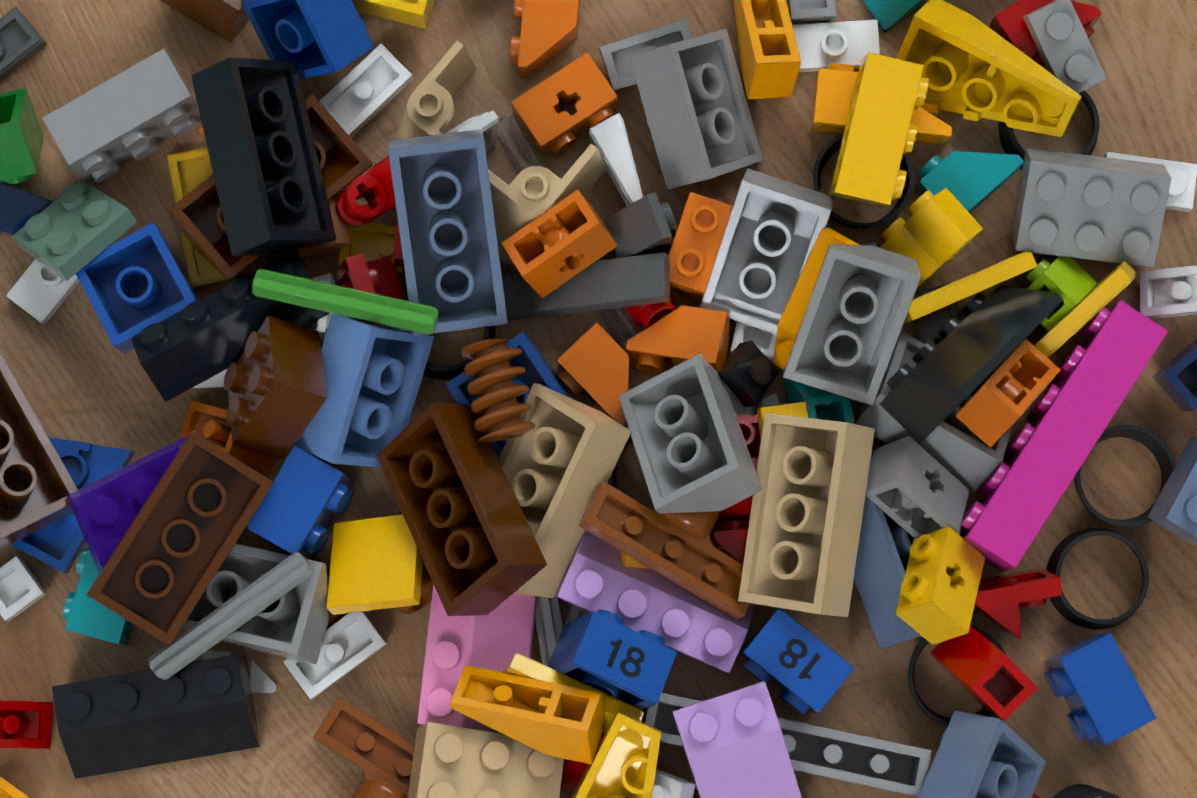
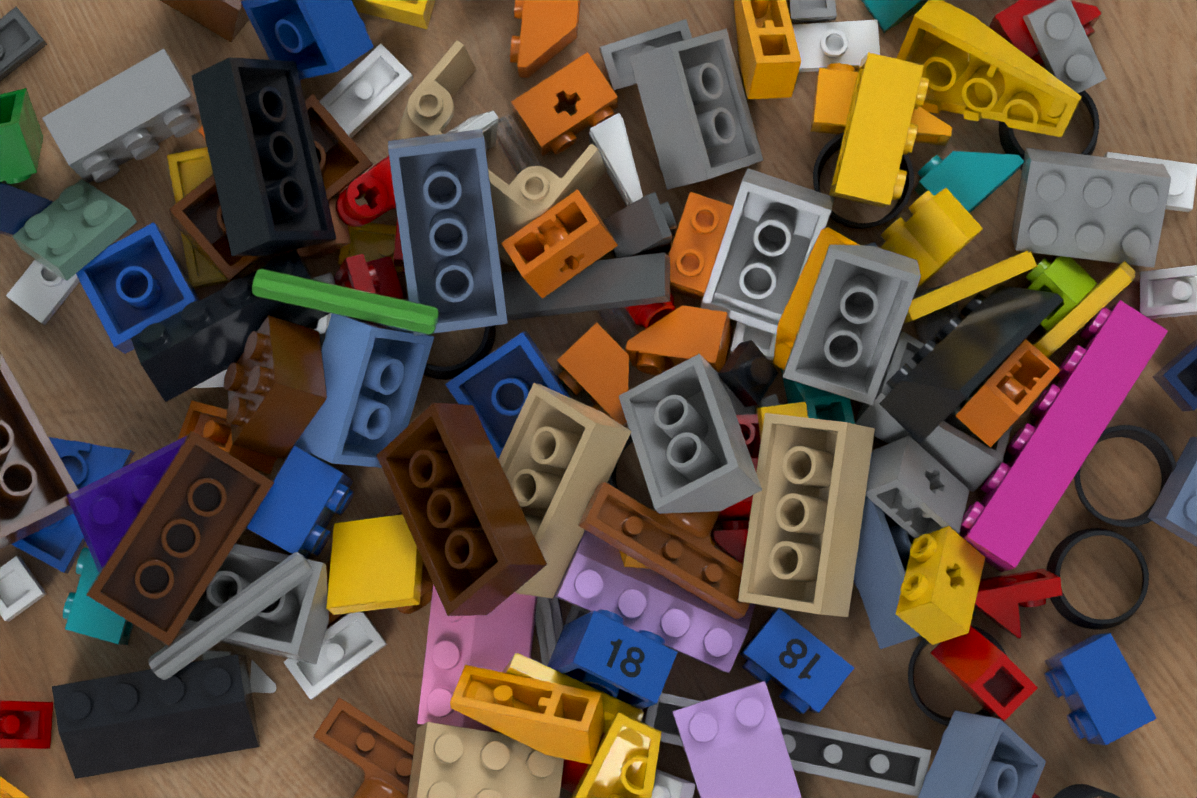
dark orange piece [461,338,536,443] -> none

